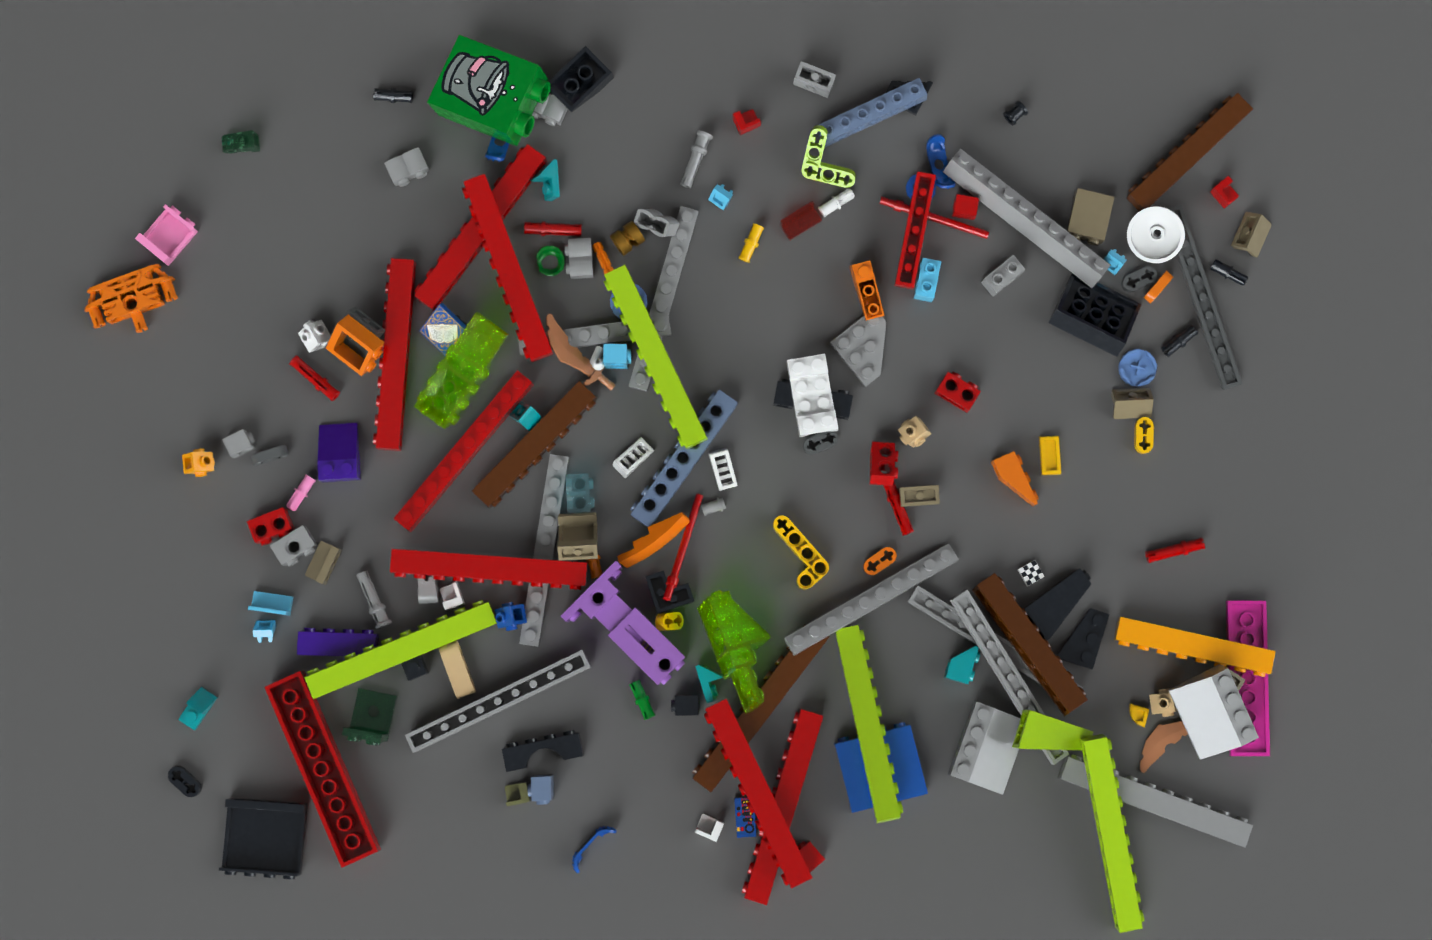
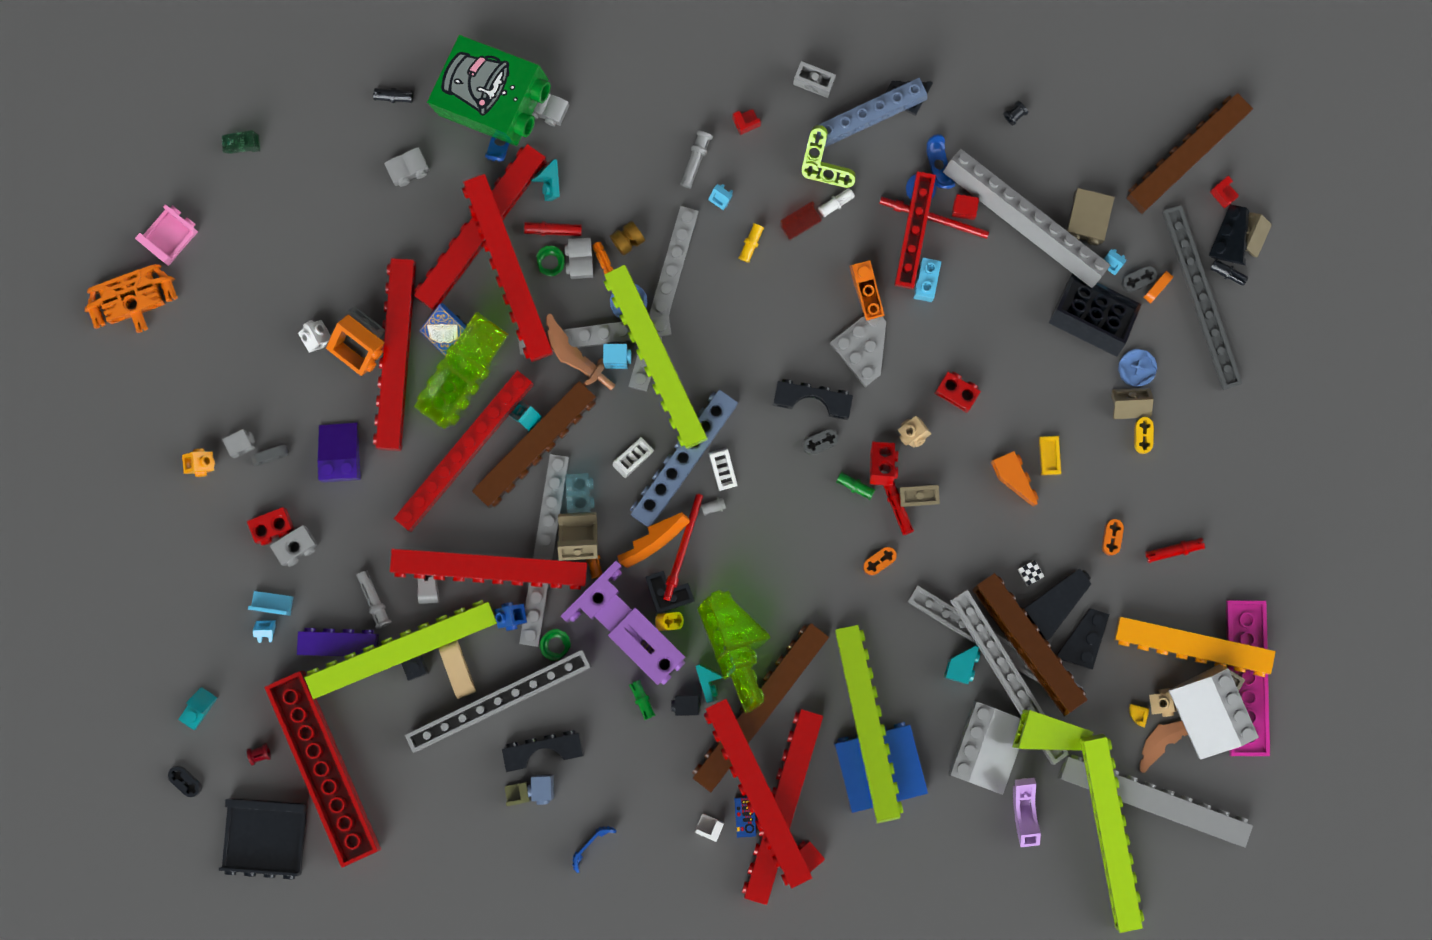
bright pink axle [286,474,316,511] -> none
red pin [289,355,340,401] -> none
dark tan panel [305,541,342,585] -> none
clear green bracket [342,688,397,746] -> none
white panel [440,582,465,610] -> none
black slope [549,46,614,113] -> none
white arm [590,346,605,370] -> none
light grey brick [634,209,680,237] -> none
yellow beam [773,515,829,590] -> none
light grey plate [784,543,959,656] -> none
white piece [787,354,838,437] -> none
light grey brick [981,255,1025,297] -> none
white dish [1127,206,1185,263] -> none
black pin [1161,324,1199,357] -> none
none -> dark red bush [246,743,271,766]
none -> green piece [540,629,571,661]
none -> green pin [836,472,876,500]
none -> lavender arch [1013,778,1041,847]
none -> orange beam [1102,519,1124,556]
none -> black wing [1209,204,1249,266]

